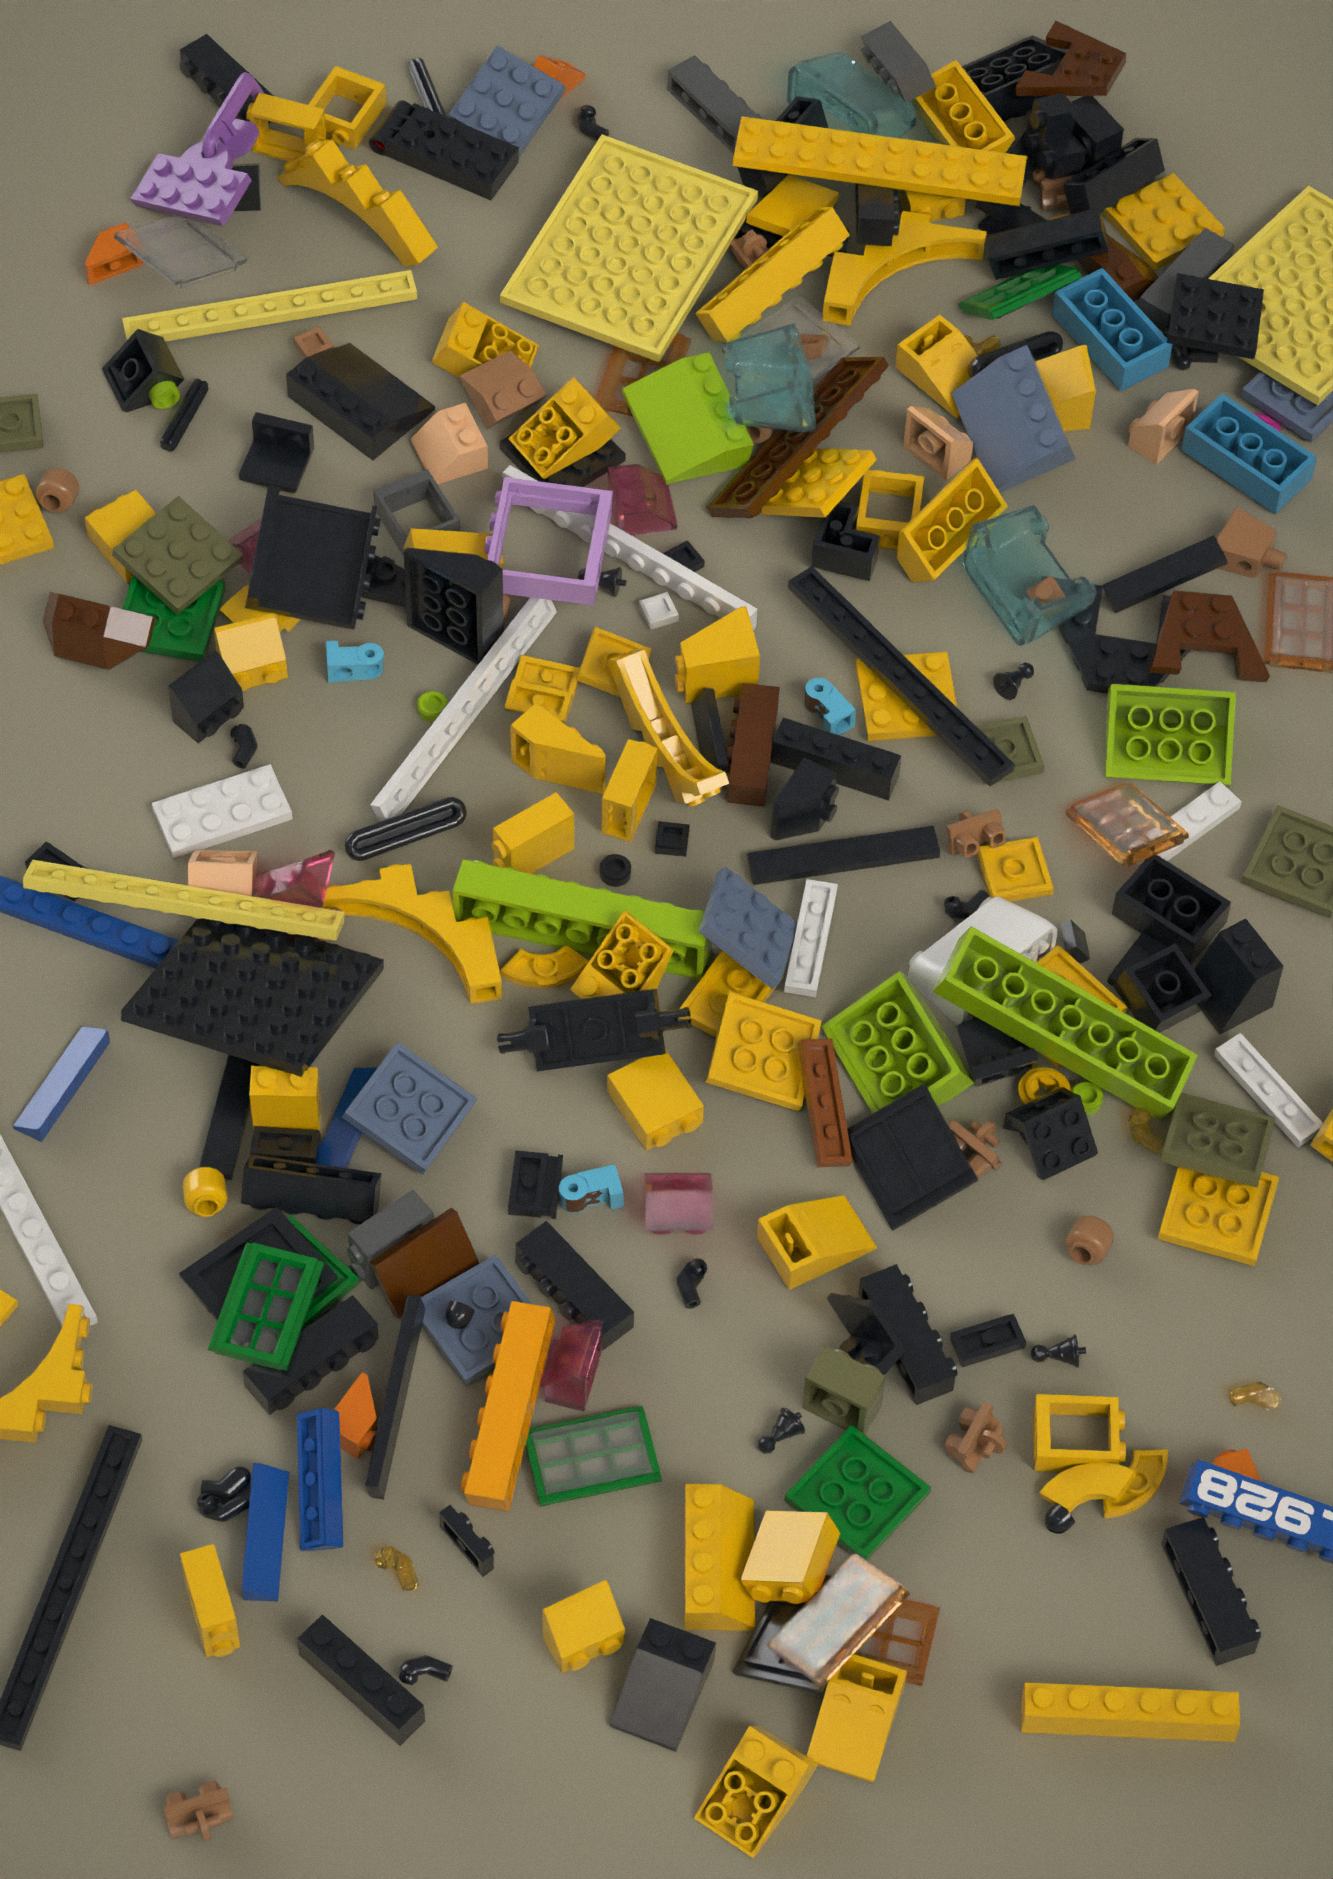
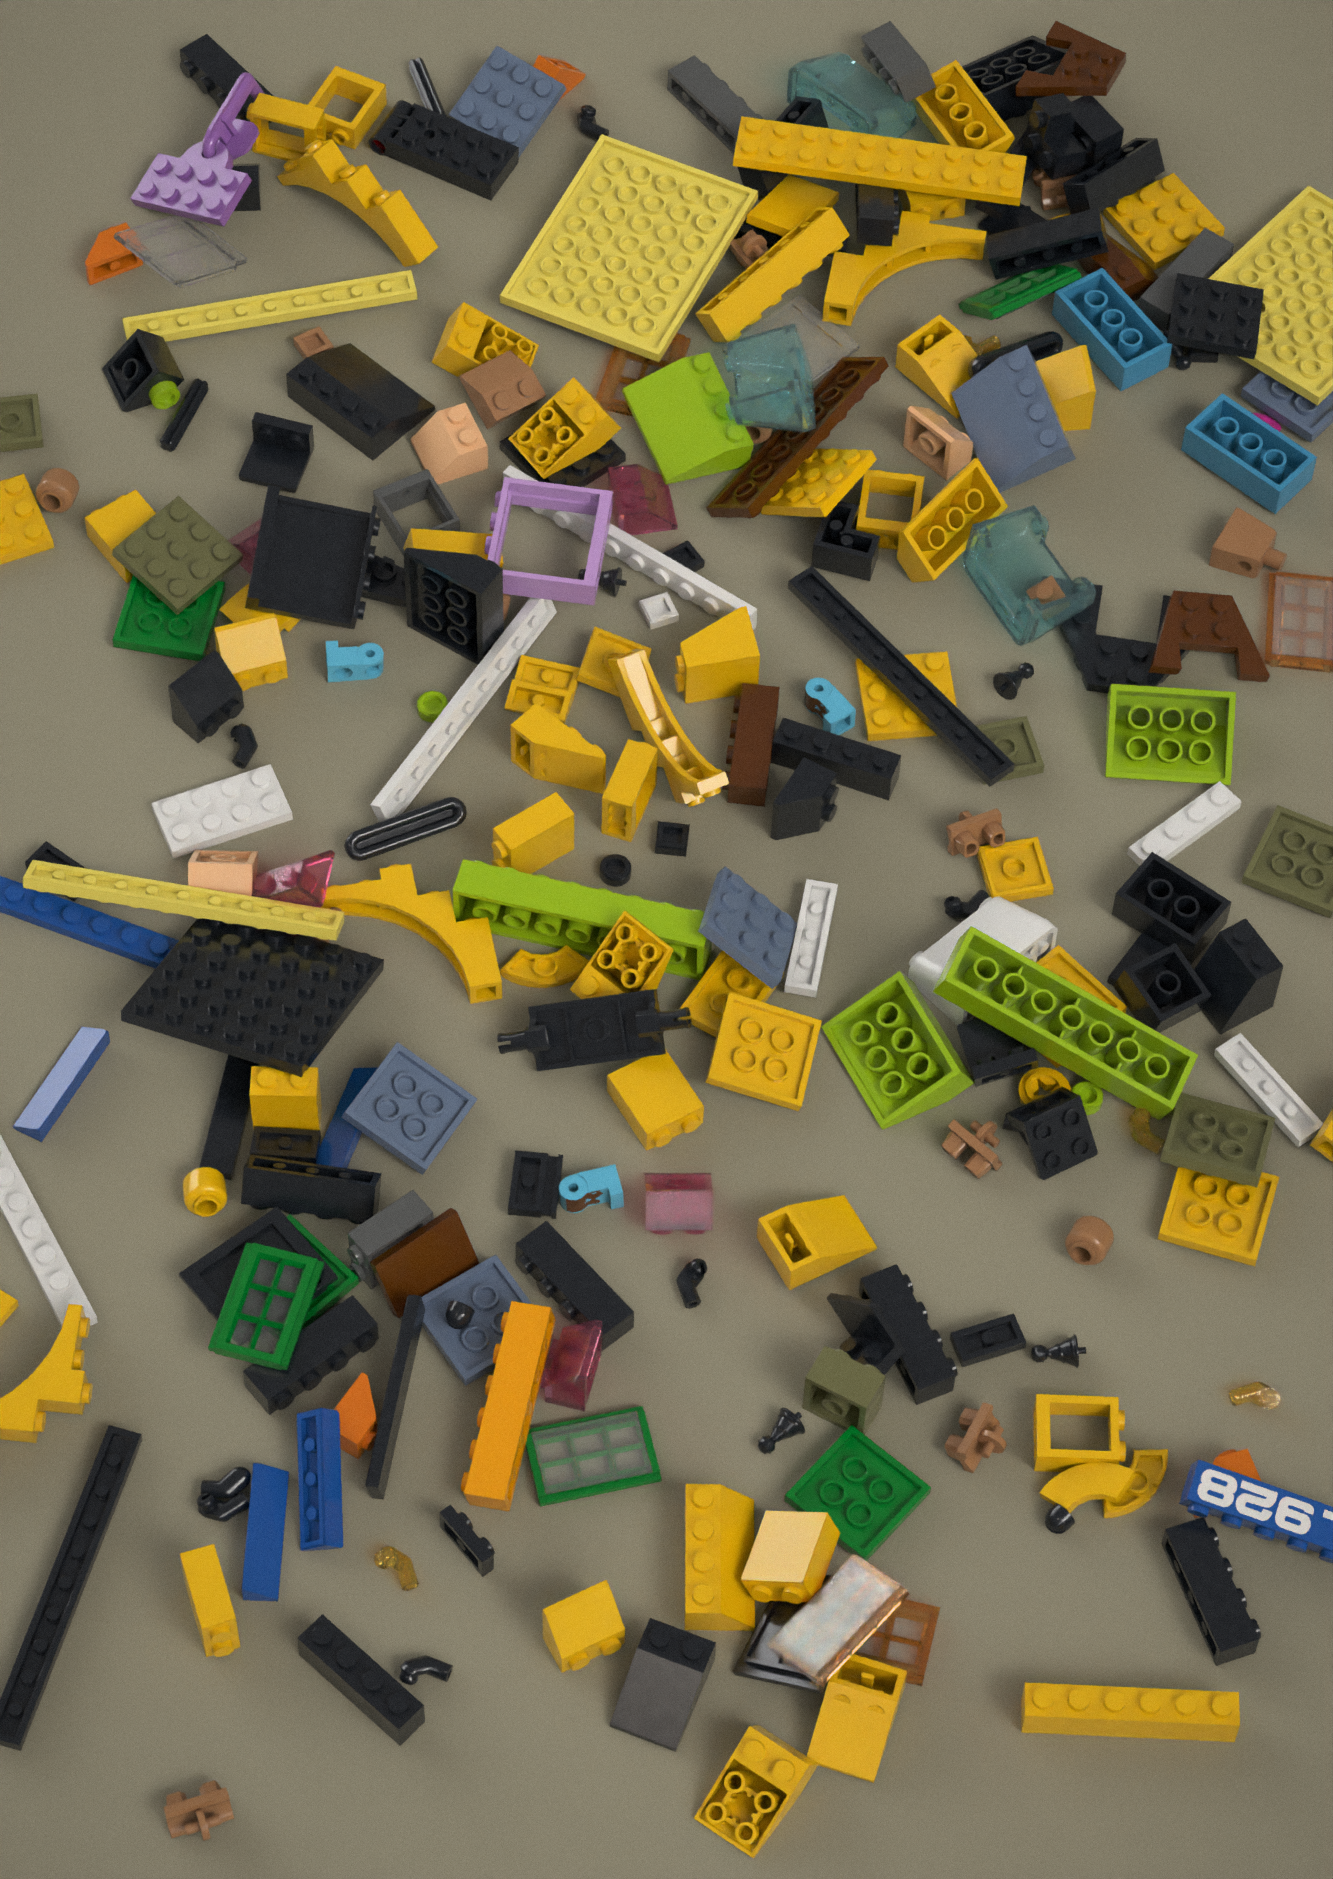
reddish brown wedge [43,592,156,670] -> none
black tile [692,688,728,771] -> none
black tile [747,826,940,885] -> none
medium nougat plate [792,334,828,360] -> none
dark orange plate [797,1039,853,1168] -> none
black piece [847,1083,979,1231] -> none
black tile [1061,920,1090,963] -> none
clear piece [1066,783,1189,867] -> none
black tile [1103,535,1228,613] -> none
light nougat slope [1128,389,1199,465] -> none

